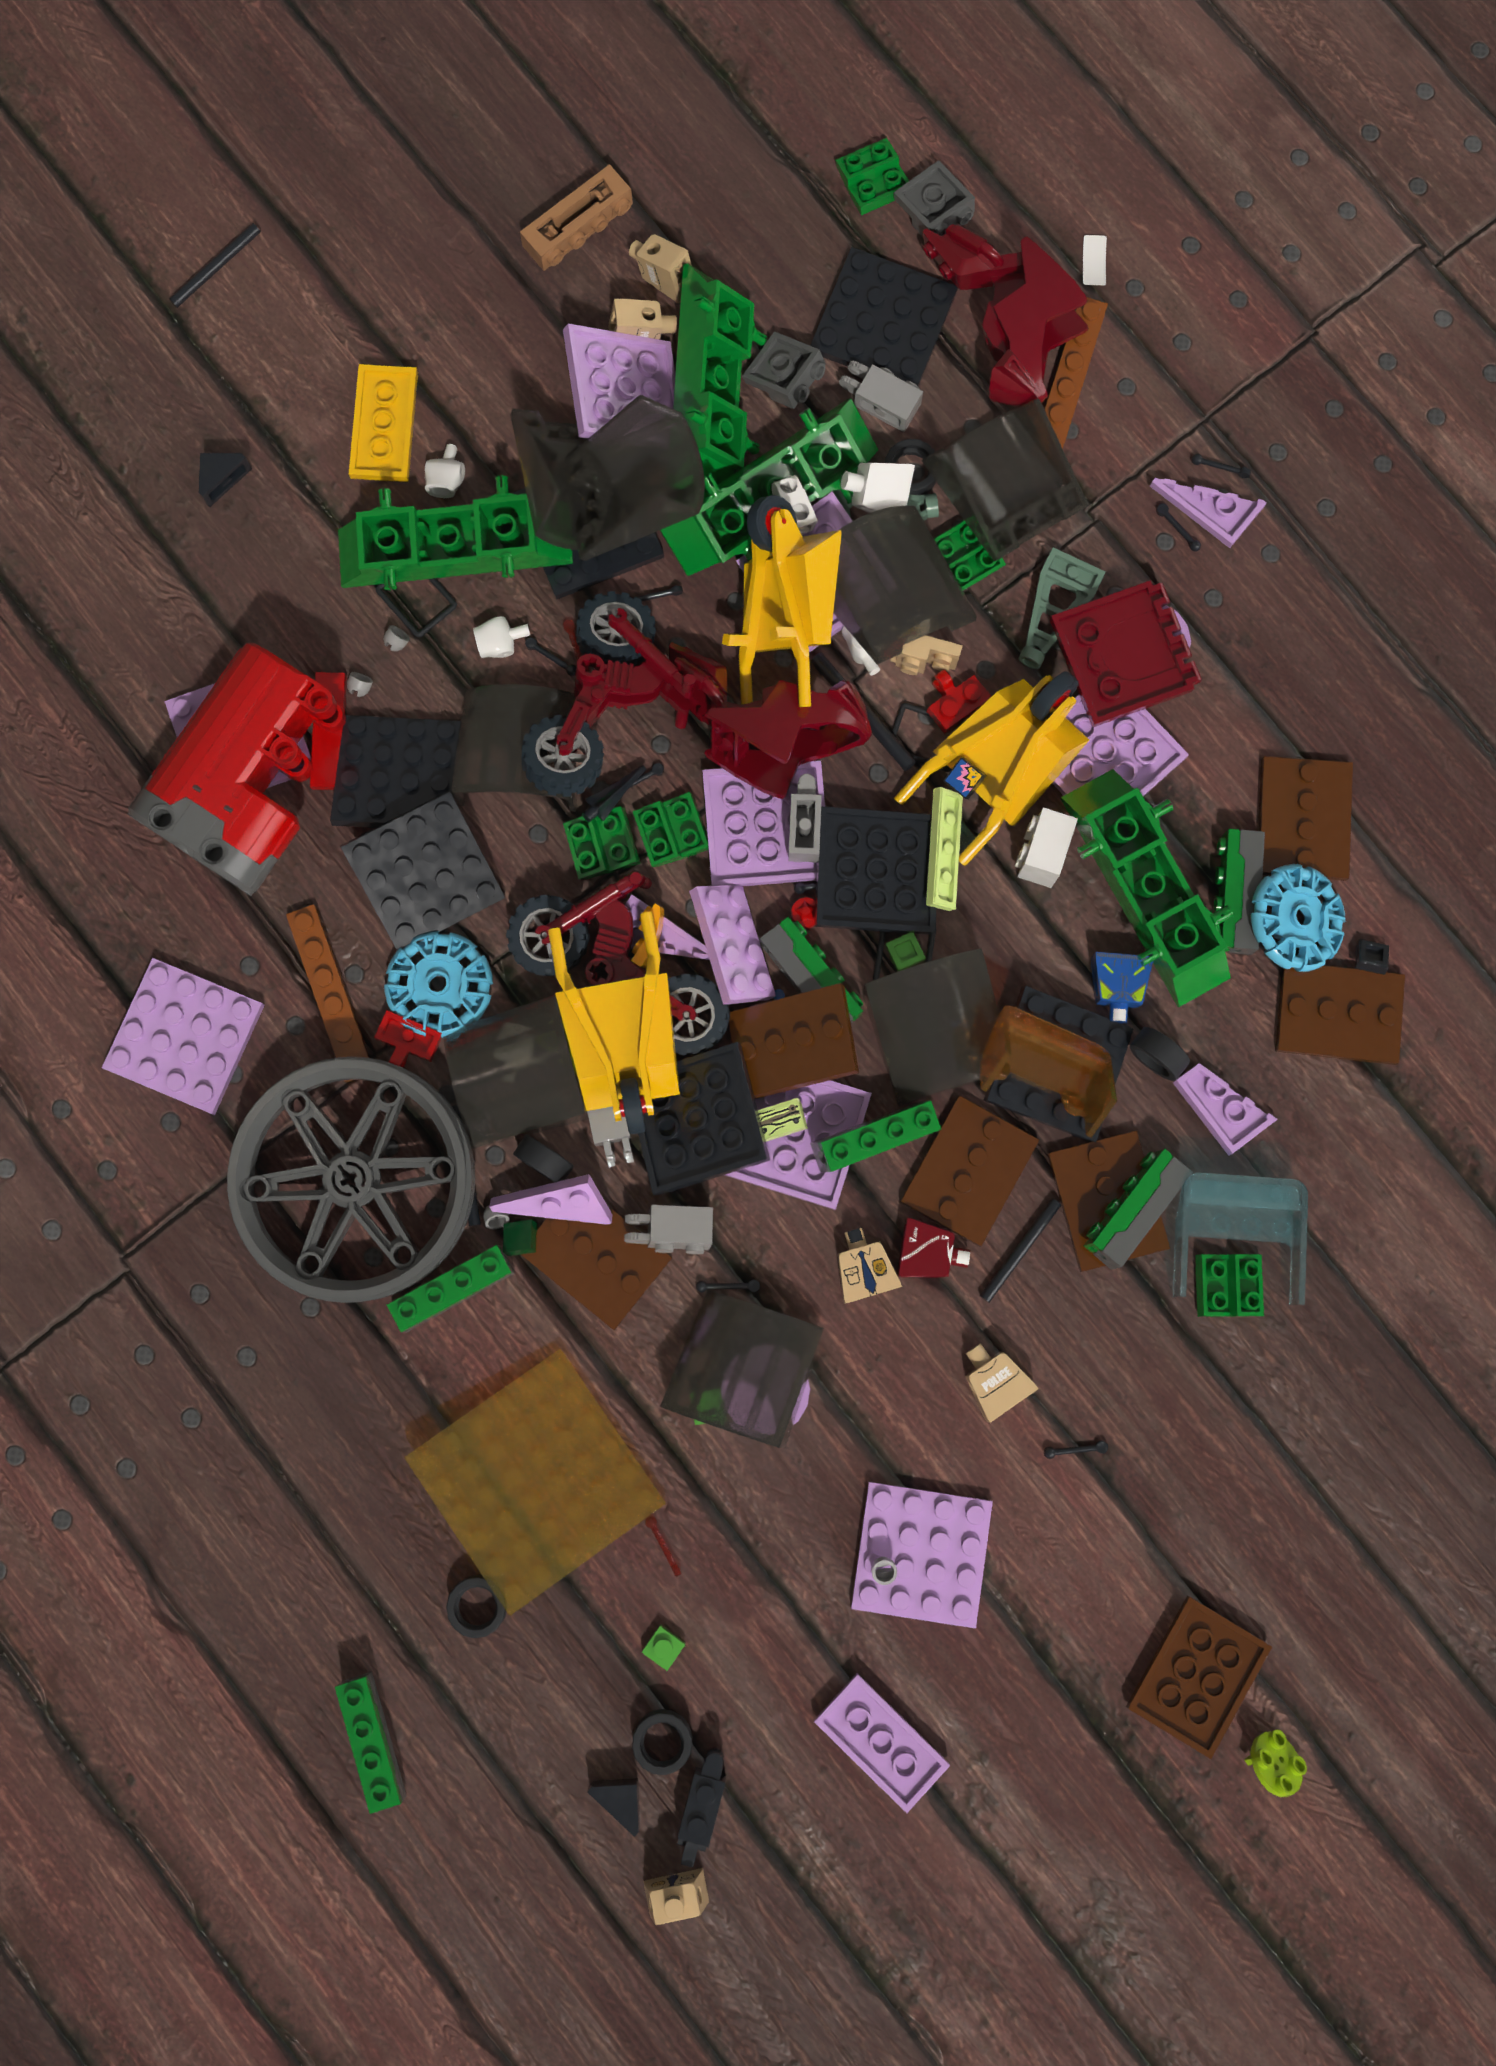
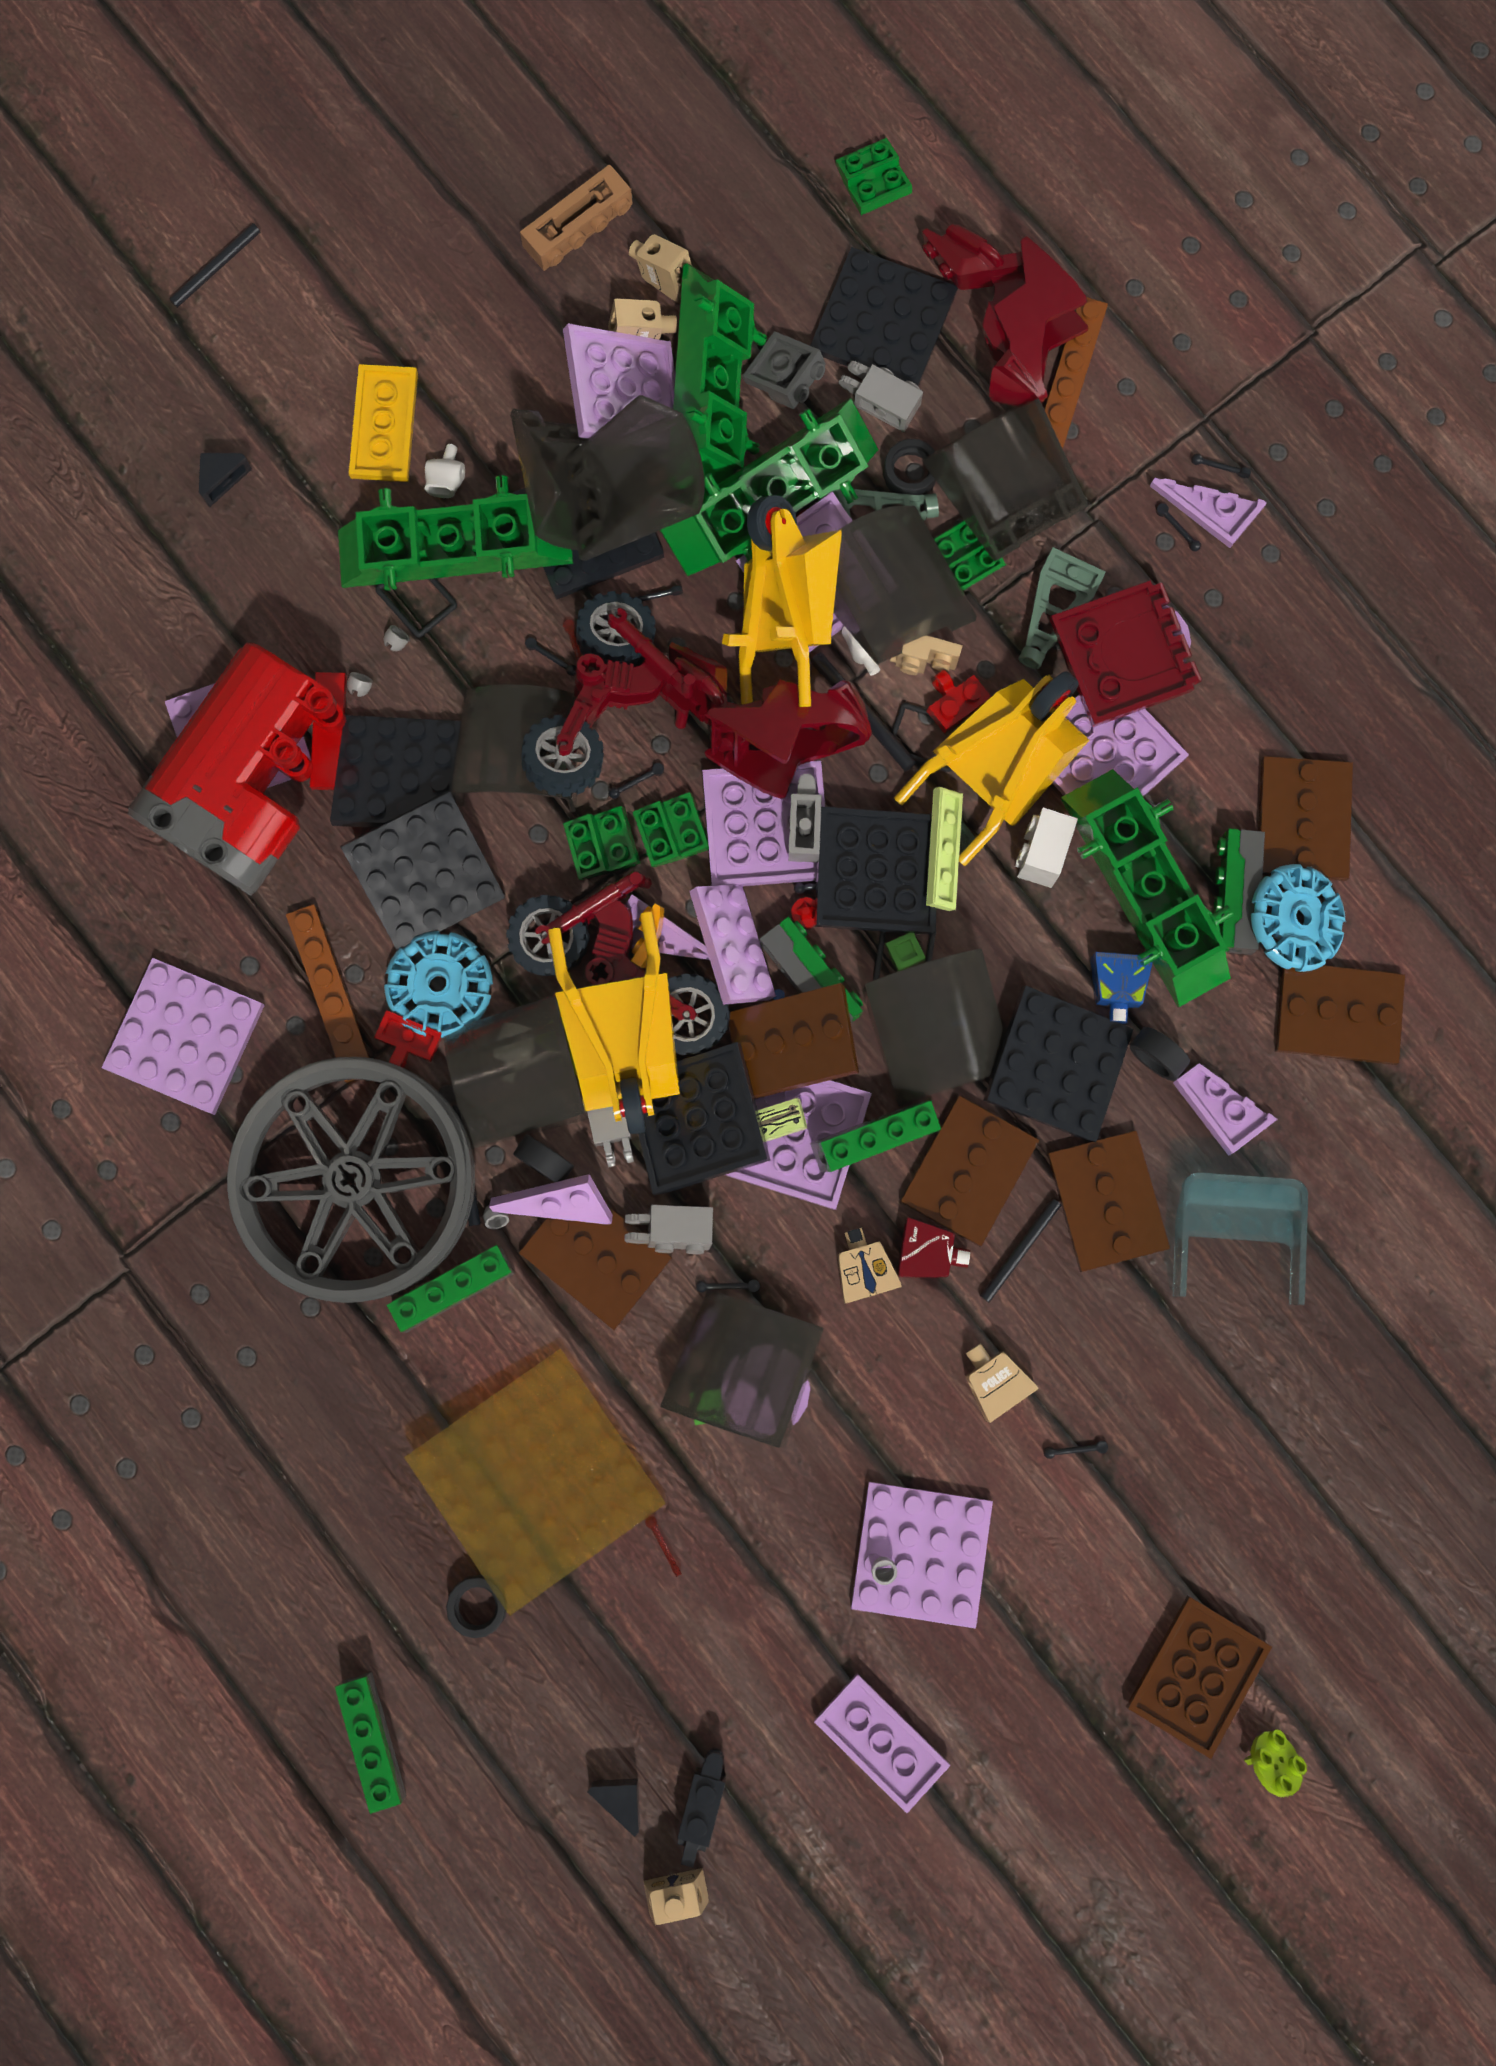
white piece [473,616,531,658] -> none
dark green tile [503,1219,537,1256] -> none
black piece [582,765,646,822] -> none
black tyre [632,1709,693,1775] -> none
bright green plate [641,1625,686,1671] -> none
white leg [771,475,818,535] -> none
white torso [841,463,915,522] -> none
dark grey plate [894,160,975,237] -> none
tile [943,757,987,800] -> none
clear orange windscreen [980,1006,1117,1138] -> none
white sticker [1083,235,1107,285] -> none
piece [1083,1148,1193,1270] -> none
green slope [1195,1254,1264,1317] -> none
black tile [1355,939,1389,975] -> none

